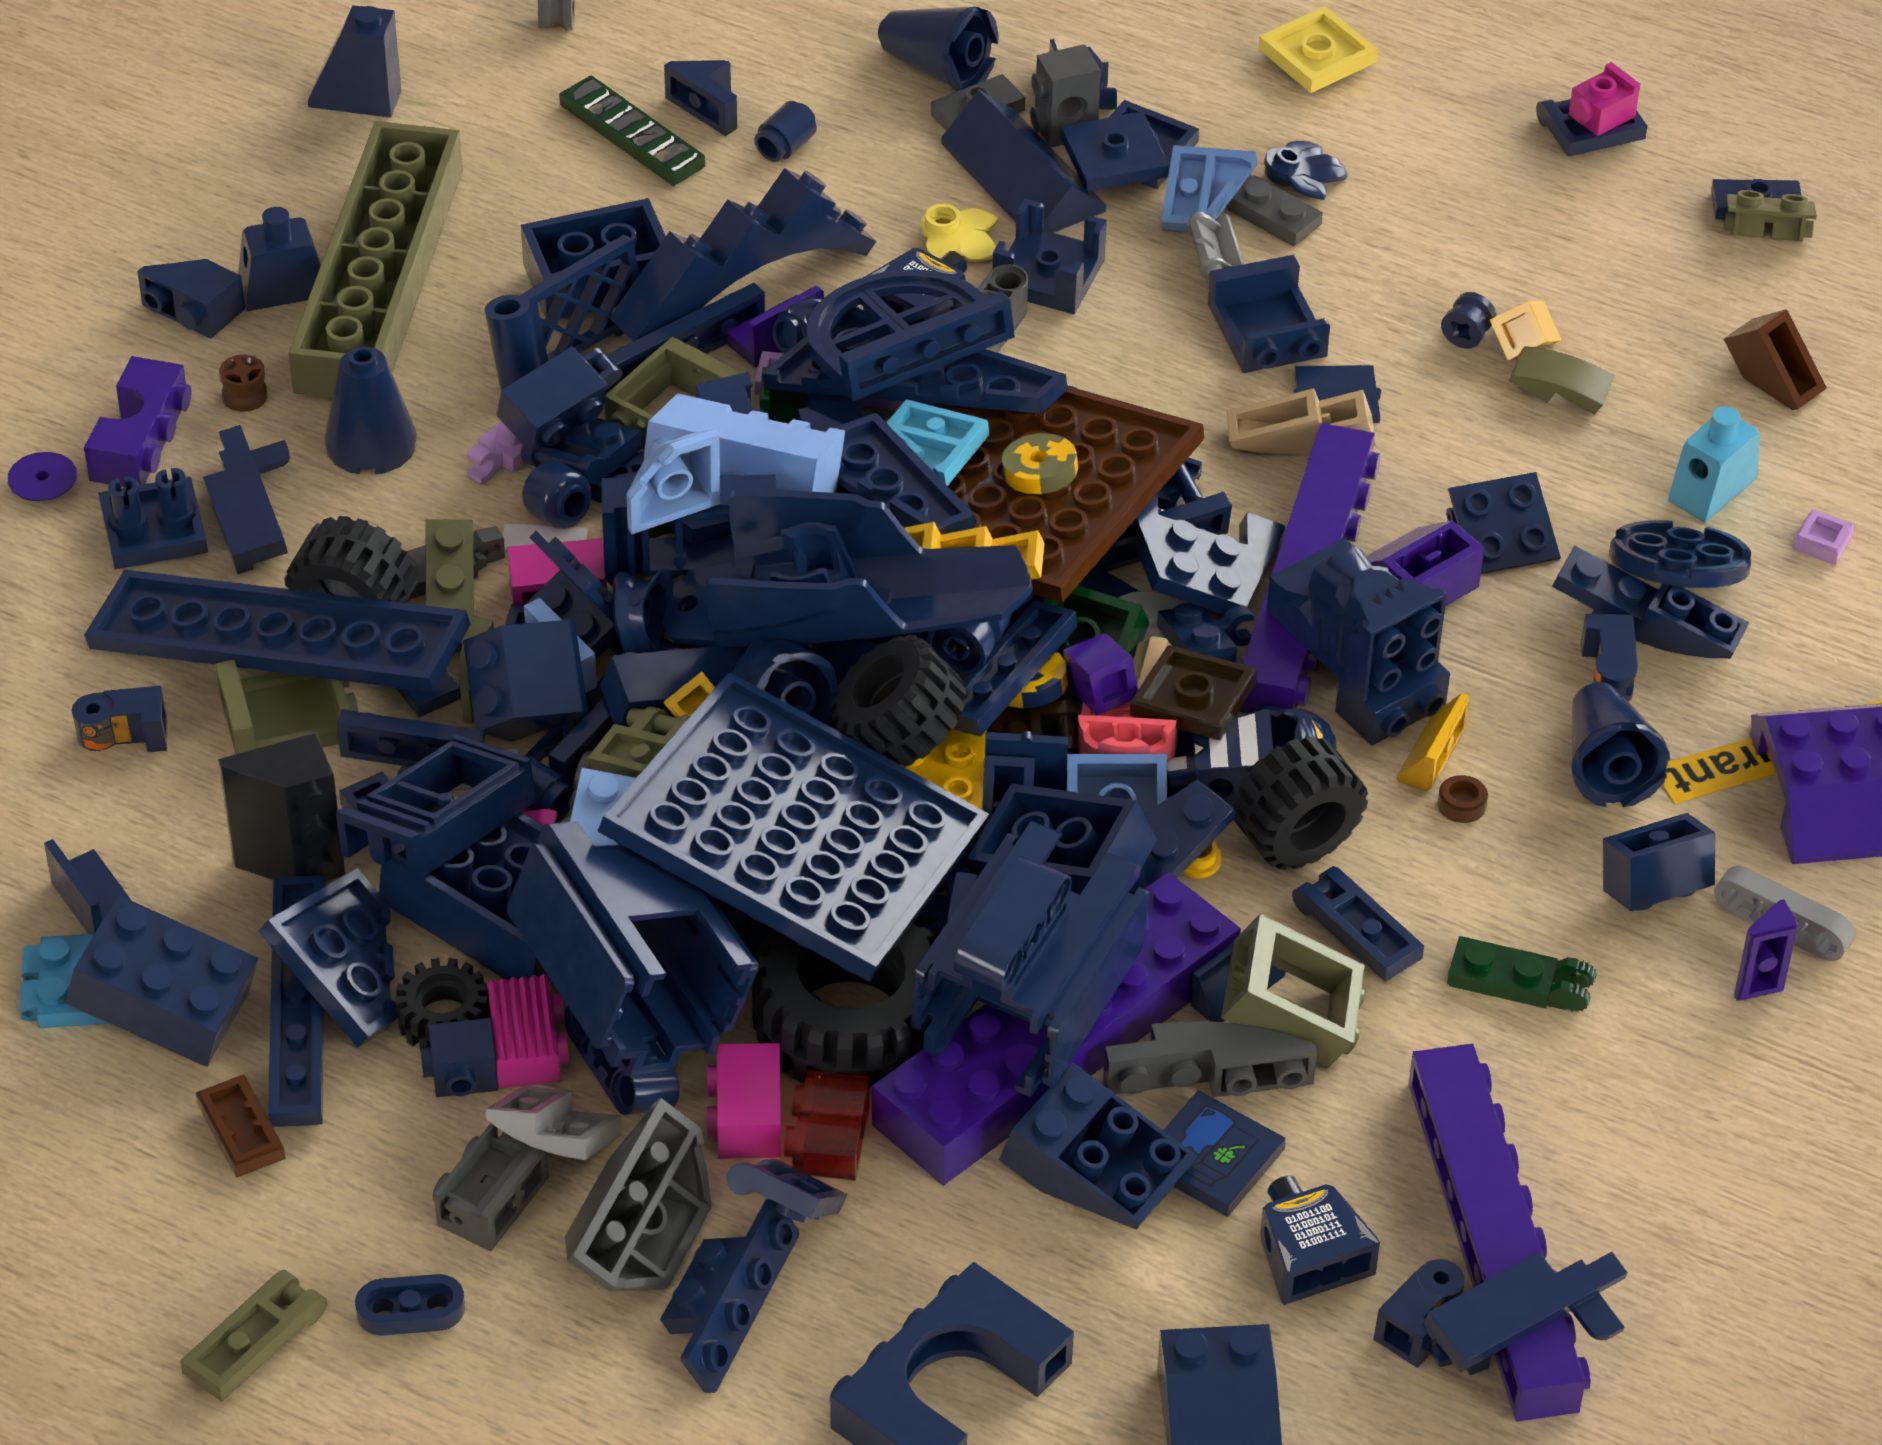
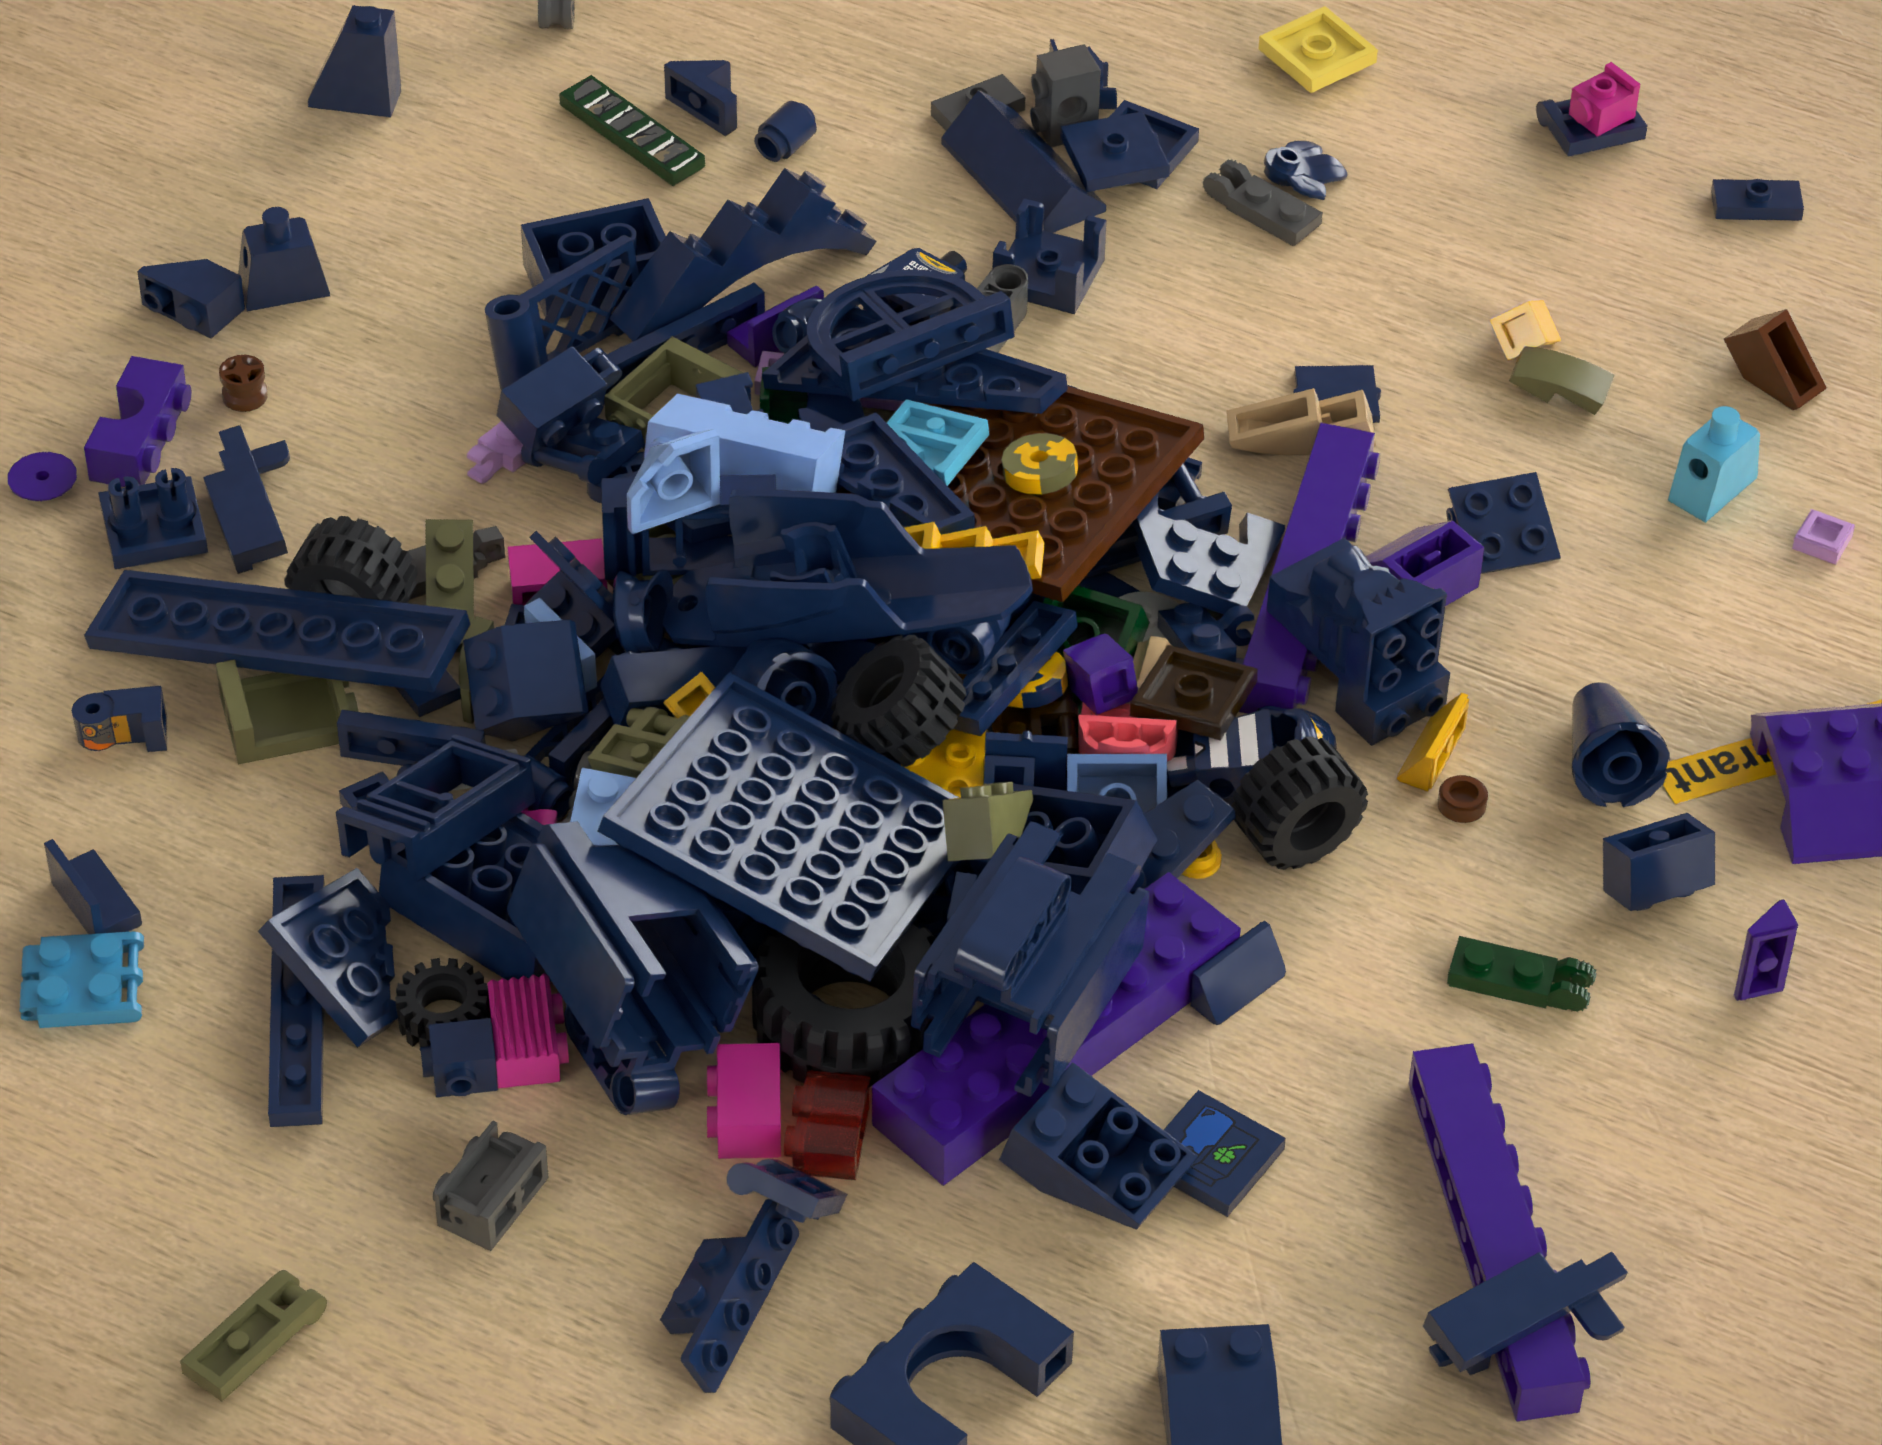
dark blue brick [66,895,258,1067] -> none
reddish brown plate [196,1074,286,1178] -> none
black slope [218,733,345,882] -> none
olive brick [288,121,463,398] -> none
dark blue cone [325,346,417,474] -> none
dark blue plate [355,1274,465,1335] -> none
light grey slope [486,1086,621,1160] -> none
white sticker [503,523,588,550] -> none
dark blue head [522,461,591,529] -> none
dark grey wedge [565,1098,712,1291] -> none
dark blue cone [878,6,999,90] -> none
light yellow plate [921,203,998,263] -> none
dark grey slope [1103,1021,1317,1098] -> none
medium blue wing [1161,145,1257,232] -> none
light grey hinge [1187,212,1244,288] -> none
dark blue panel [1208,255,1330,373] -> none
olive window [1221,914,1366,1069] -> none
dark blue torso [1260,1175,1380,1305] -> none
dark blue plate [1292,866,1424,982] -> none
dark blue leg [1373,1259,1465,1368] -> none
dark blue wheel [1441,292,1496,349] -> none
dark blue slope [1552,545,1749,659] -> none
dark blue leg [1580,614,1638,702] -> none
dark blue tile [1609,520,1751,588] -> none
light grey beam [1714,866,1856,961] -> none
olive hinge [1724,190,1817,241] -> none
none -> olive slope [942,782,1033,861]

